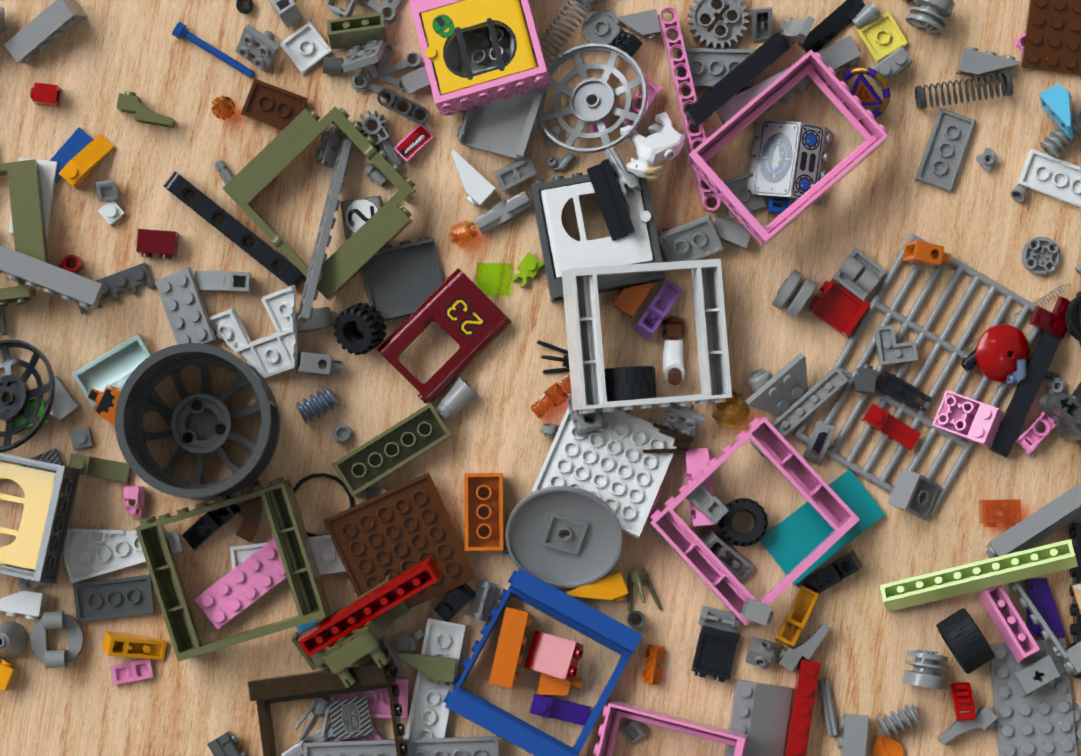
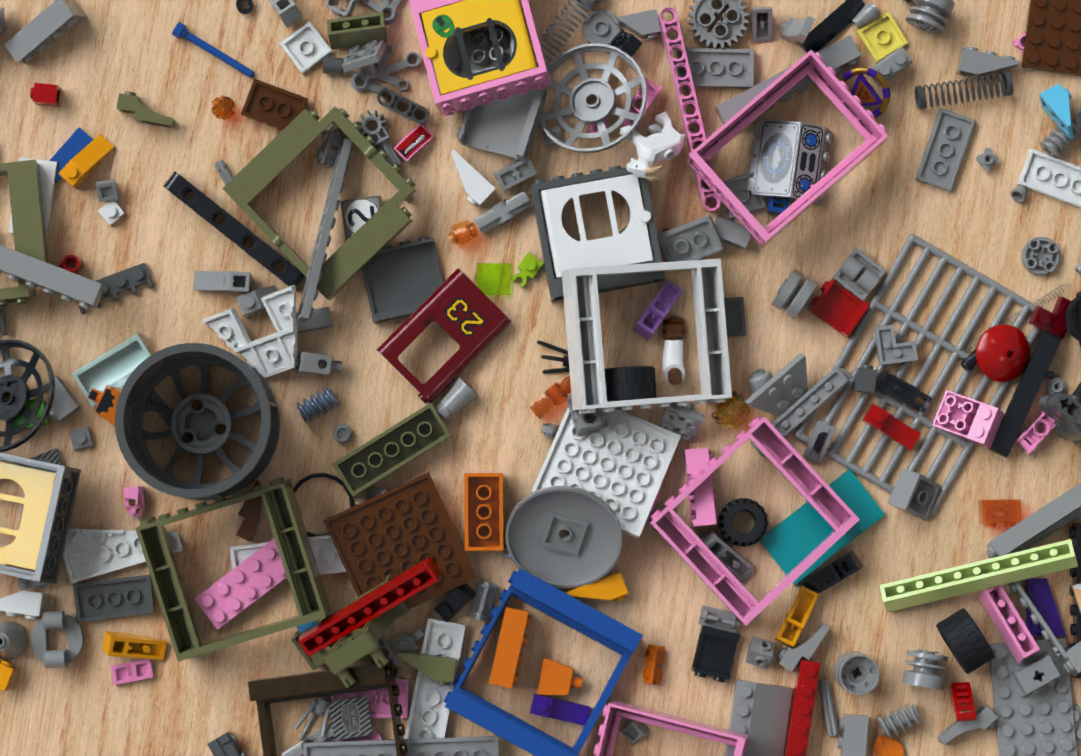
olive slope [69,453,131,483] -> none
dark red brick [136,229,179,259] -> none
light grey plate [155,268,216,345] -> none
black slope [182,495,241,550] -> none
light grey plate [236,24,280,73] -> none
black tyre [333,302,387,355] -> none
light grey pin [364,163,388,187] -> none
light grey slope [400,62,438,95] -> none
panel [524,630,583,682] -> none
light grey arm [547,152,576,171] -> none
black panel [587,159,635,241] -> none
light grey piece [605,147,641,198] -> none
orange slope [612,283,653,318] -> none
olive plant [627,569,662,612] -> none
dark grey beam [627,610,645,628] -> none
dark brown plant [642,423,691,454] -> none
black beam [684,31,791,127] -> none
light grey slope [686,484,729,524] -> none
light grey brick [740,597,774,626] -> none
orange torso [902,240,952,267] -> none
sand blue arm [1006,359,1027,385] -> none
none -> light grey slope [237,285,277,317]
none -> dark grey tile [724,297,746,337]
none -> light grey wheel [834,651,880,695]

